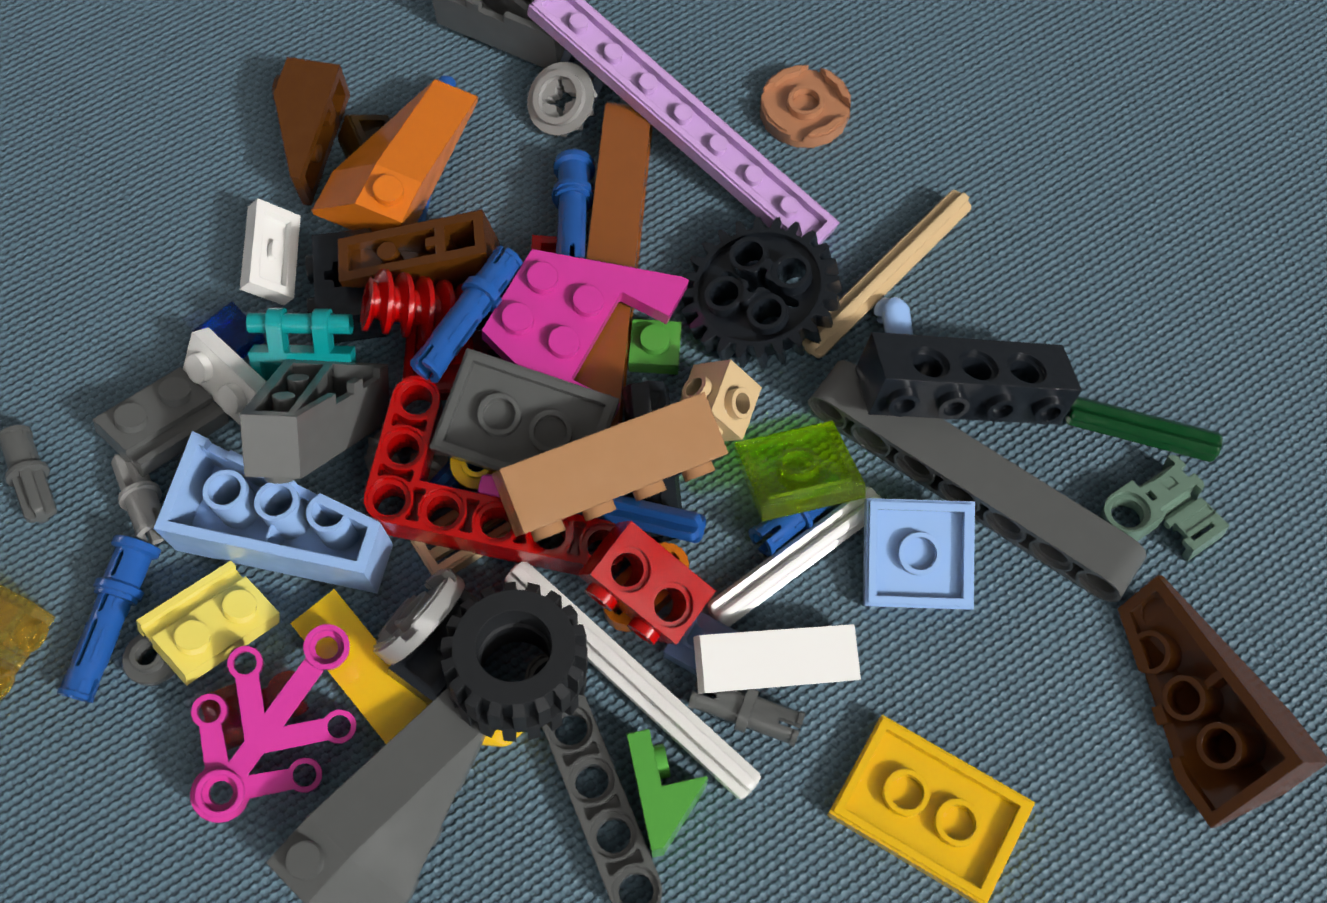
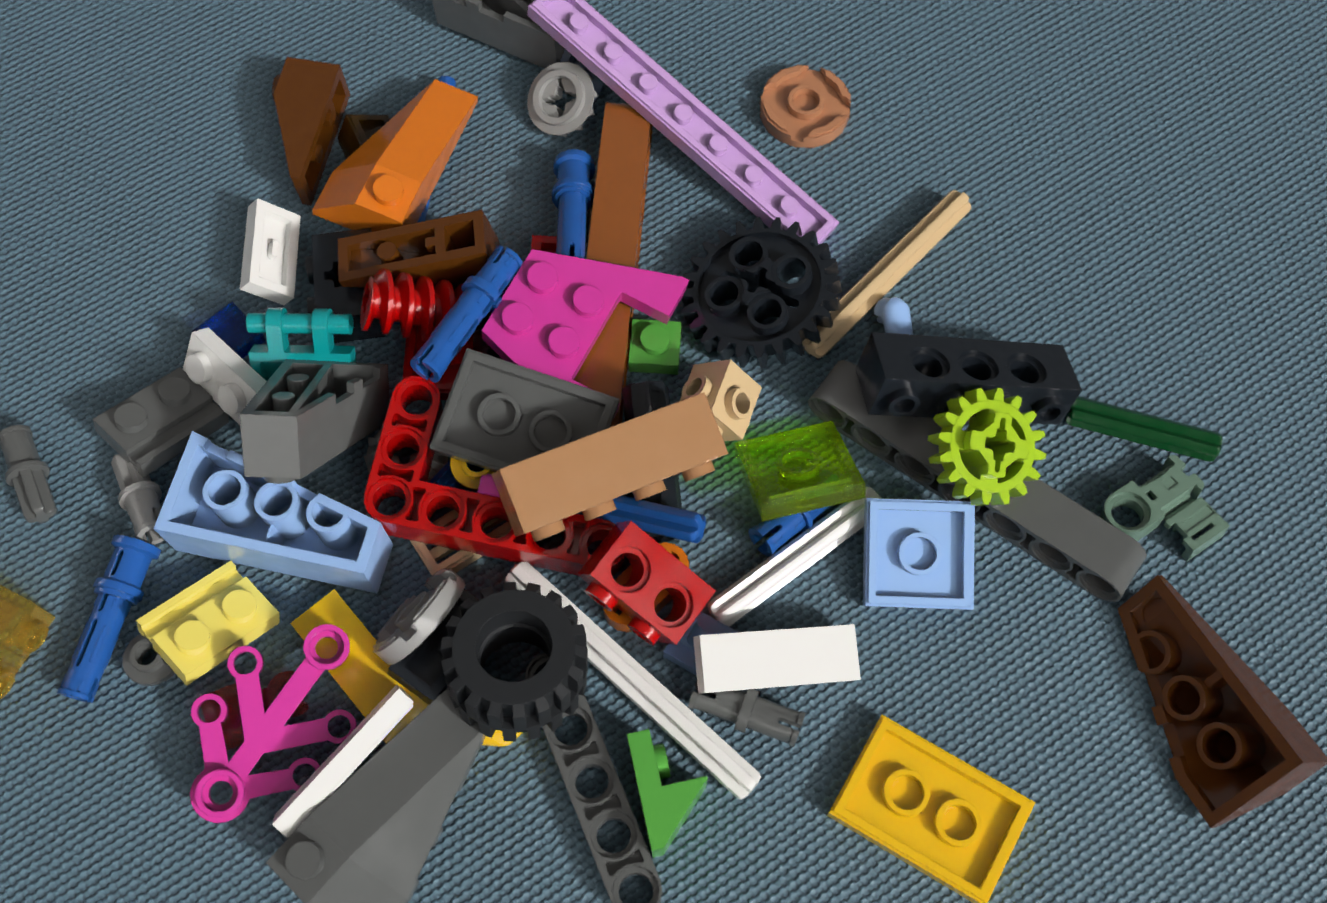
none -> white tile [272,684,414,838]
none -> lime gear [927,388,1046,506]

